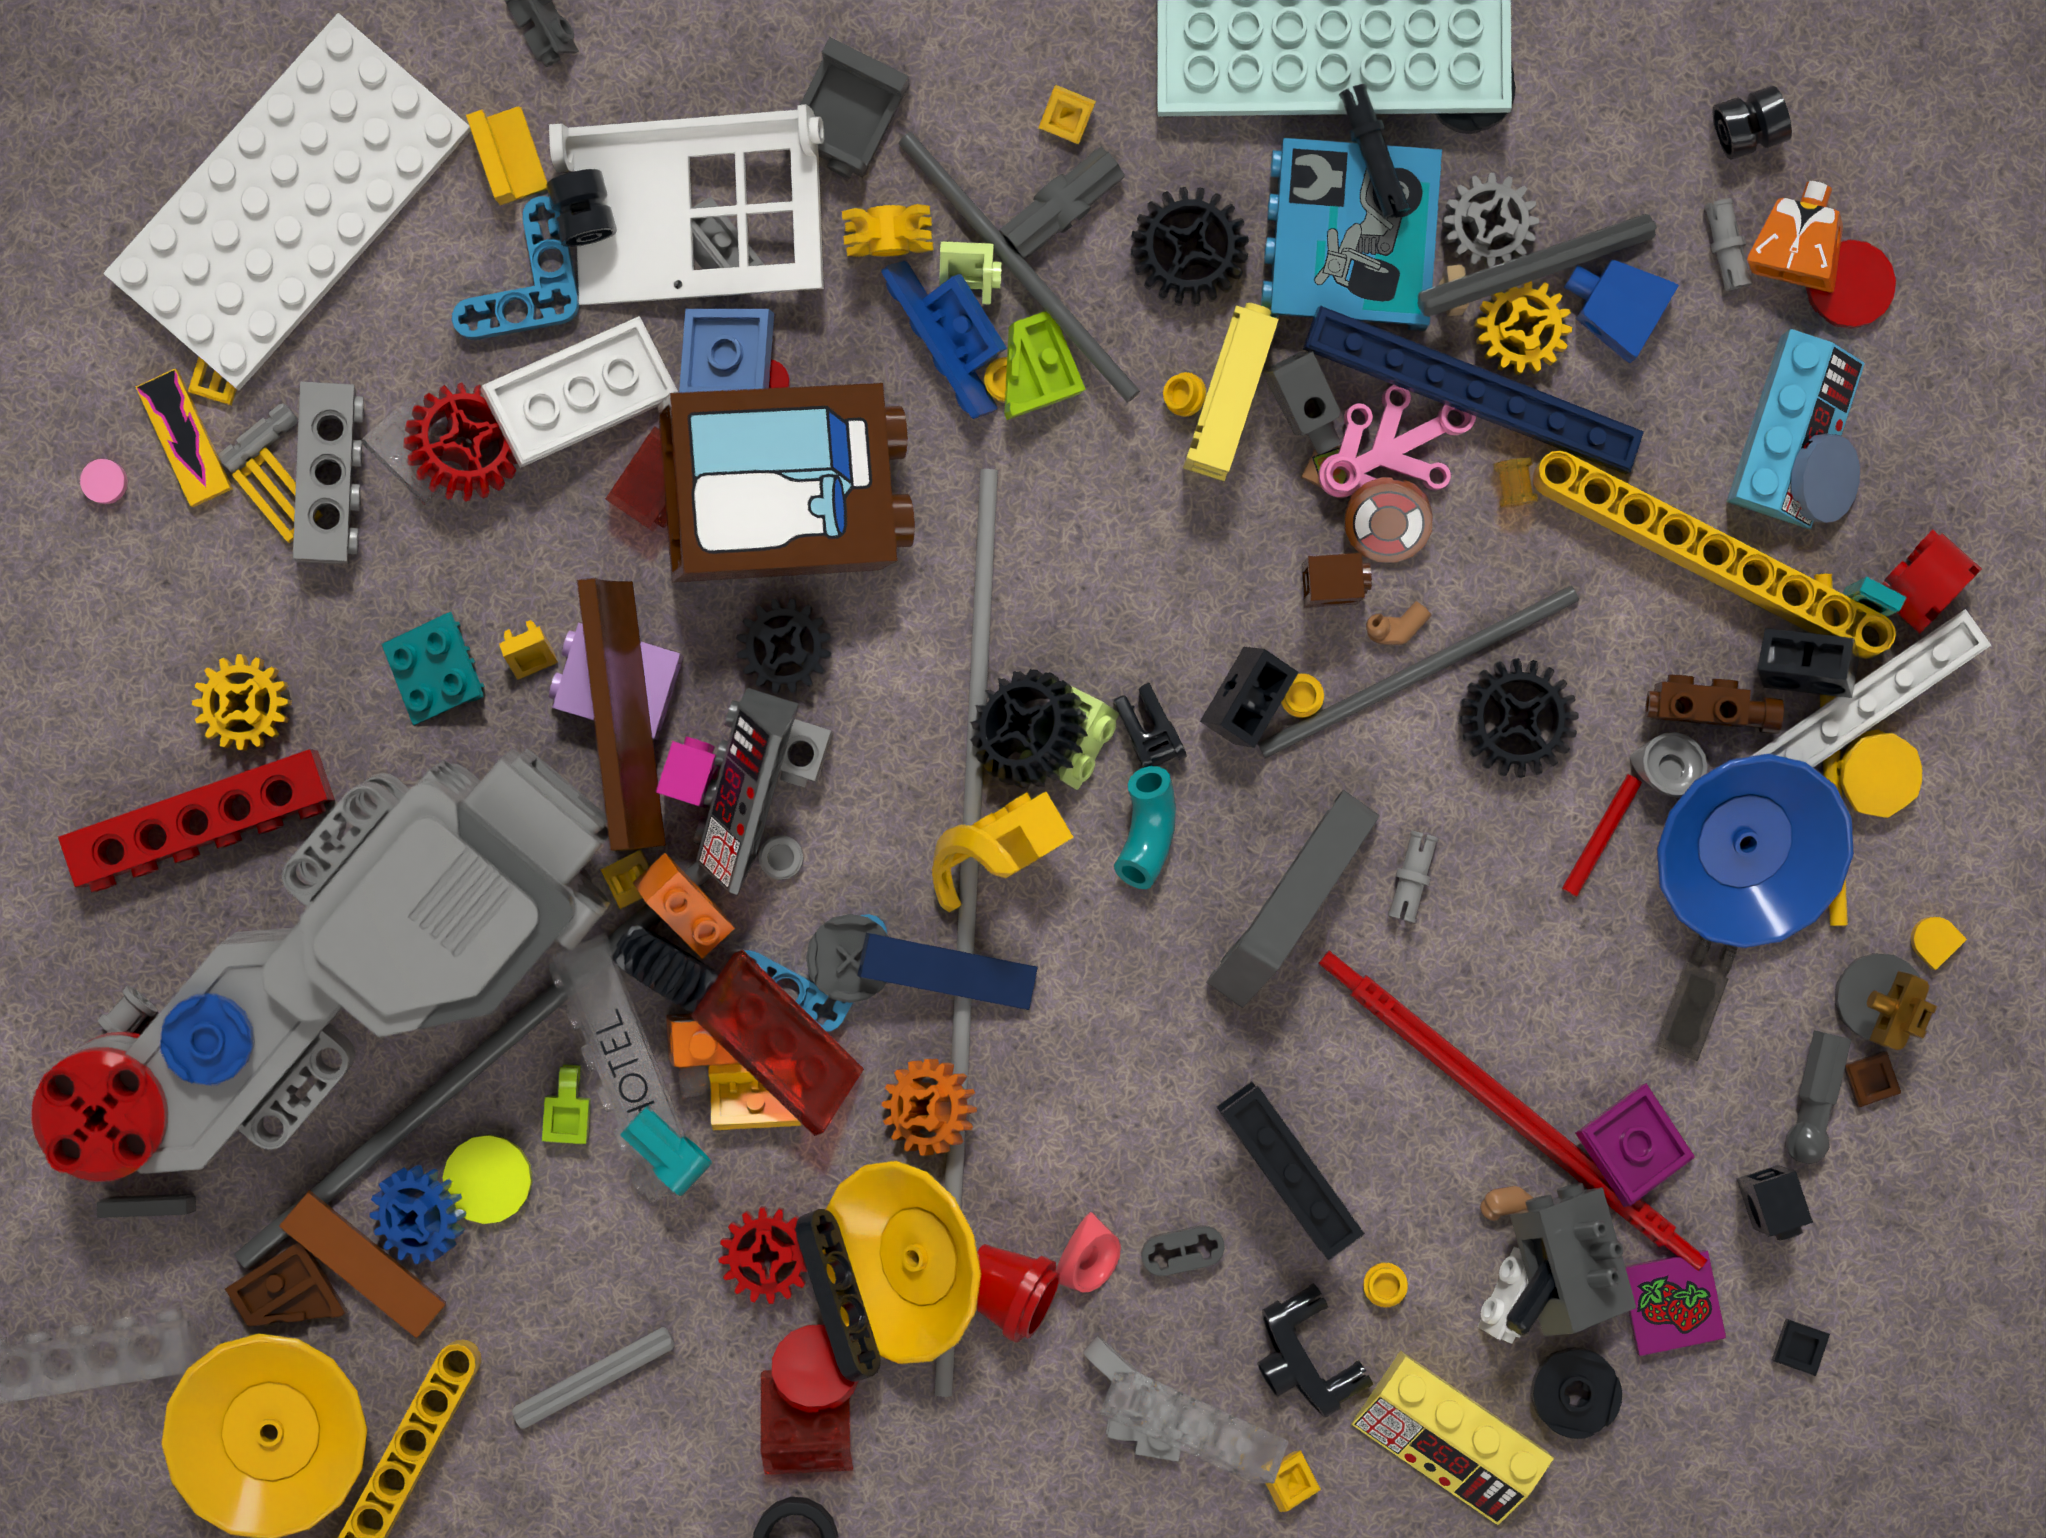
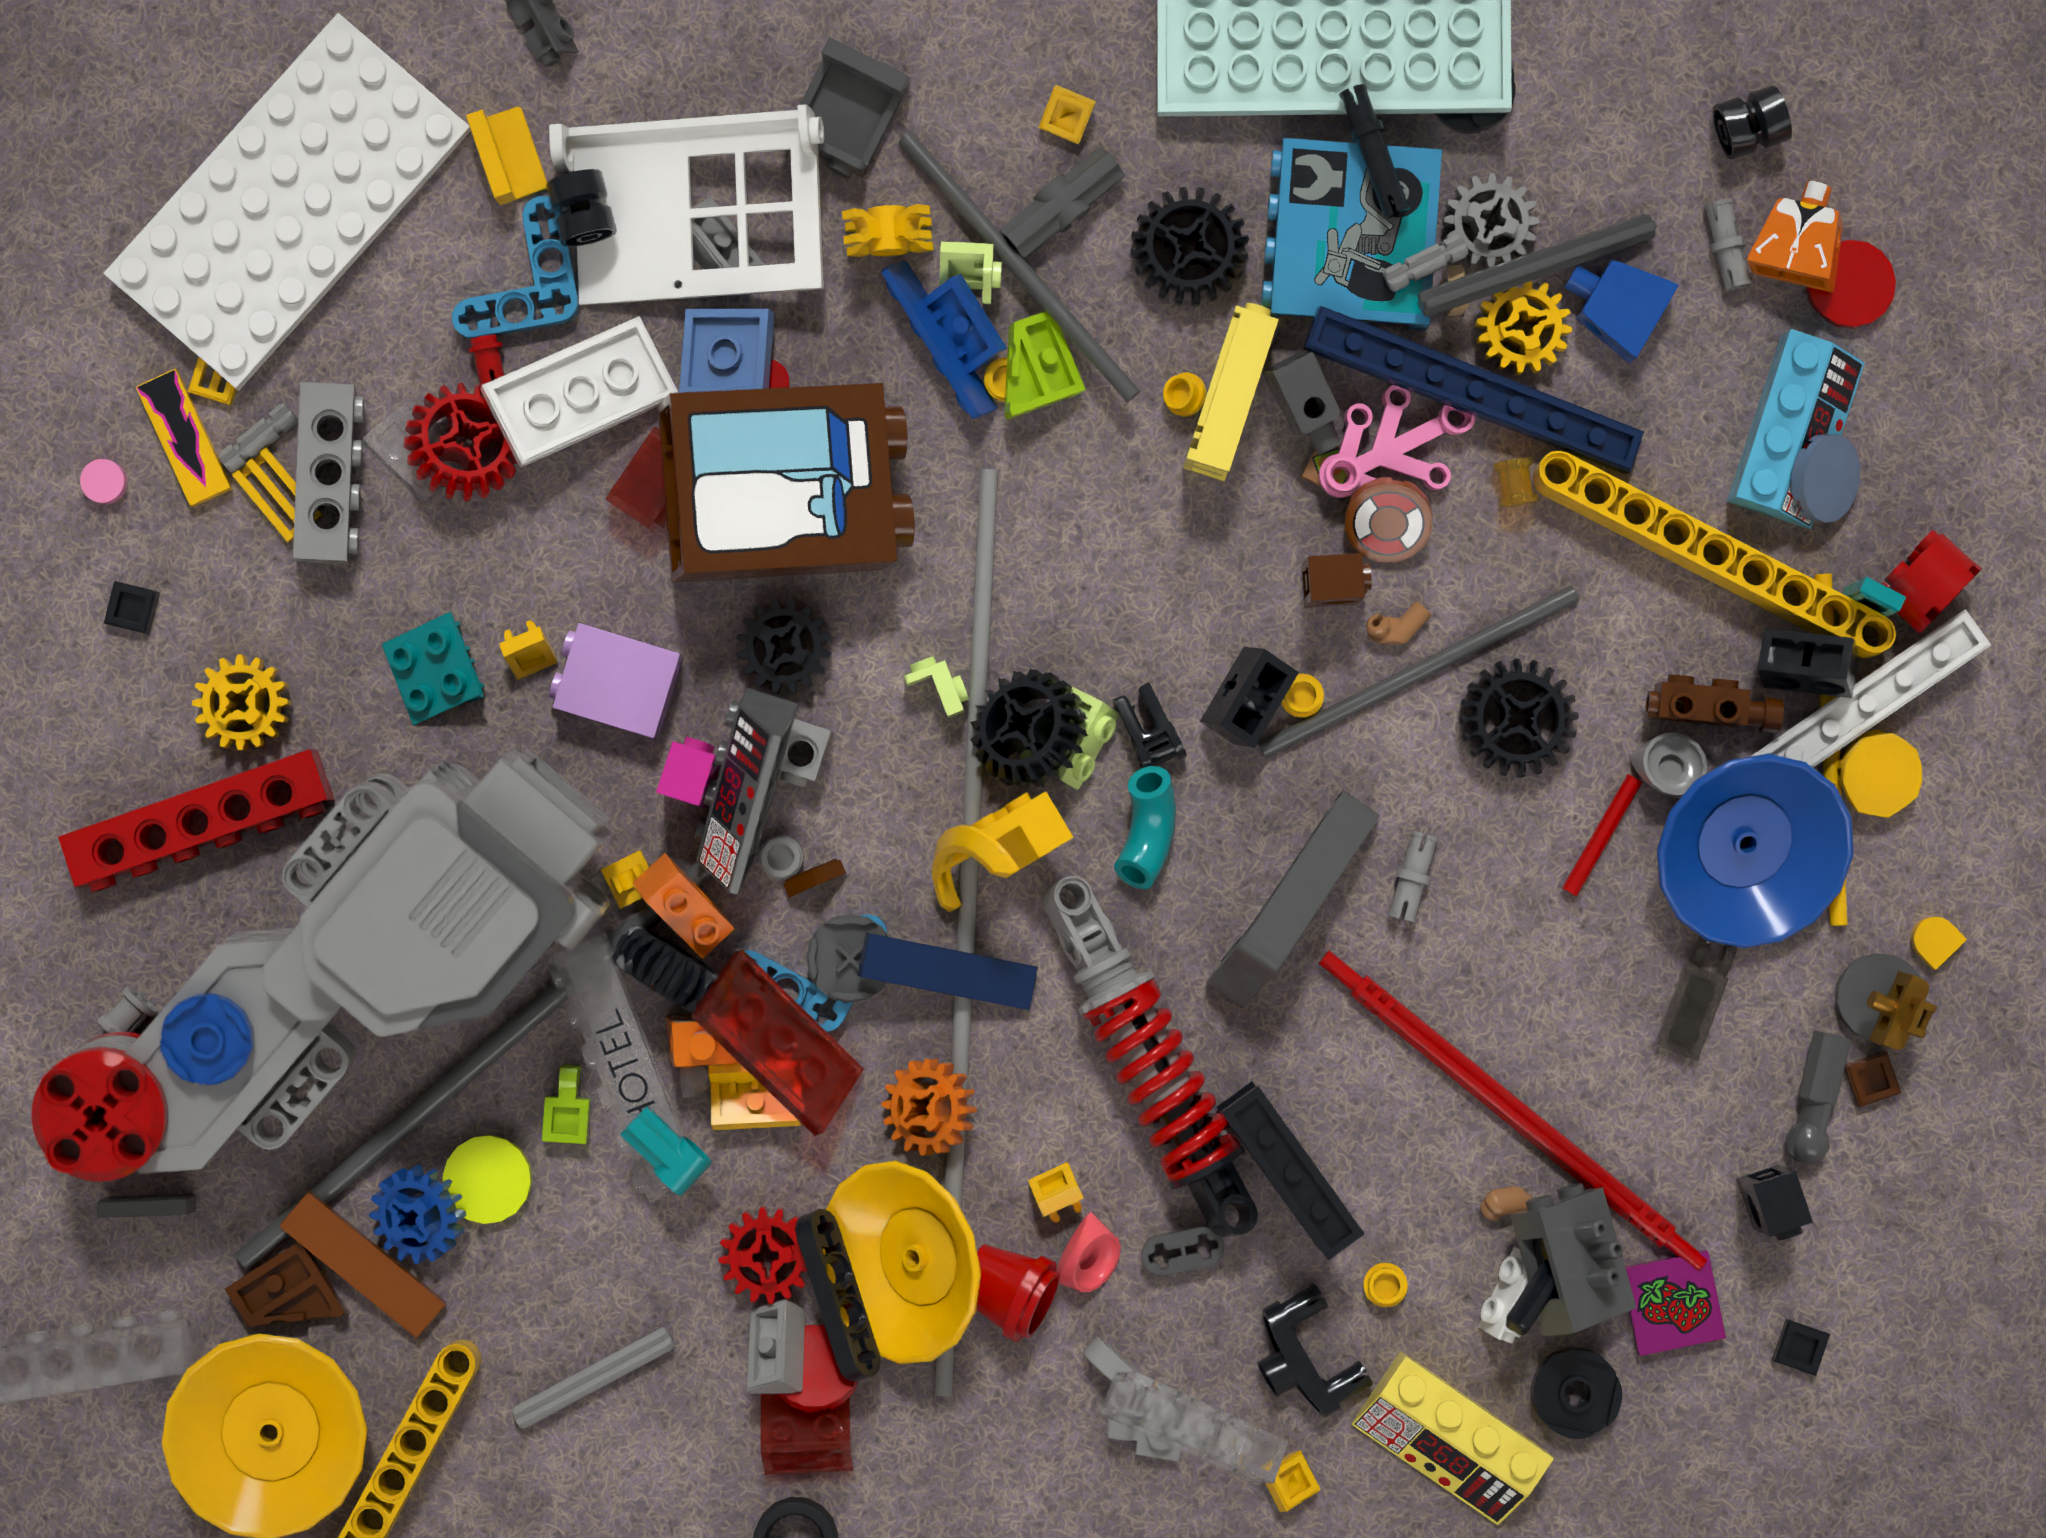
reddish brown arch [577,578,666,851] -> none
magenta tile [1575,1083,1695,1207] -> none
none -> black tile [104,581,160,635]
none -> red pin [468,334,505,386]
none -> light grey slope [747,1299,805,1394]
none -> reddish brown tile [783,859,846,898]
none -> yellowish green bracket [904,656,969,718]
none -> yellow tile [1028,1162,1084,1223]
none -> piece [1042,876,1258,1237]
none -> light grey axle [1383,234,1468,292]

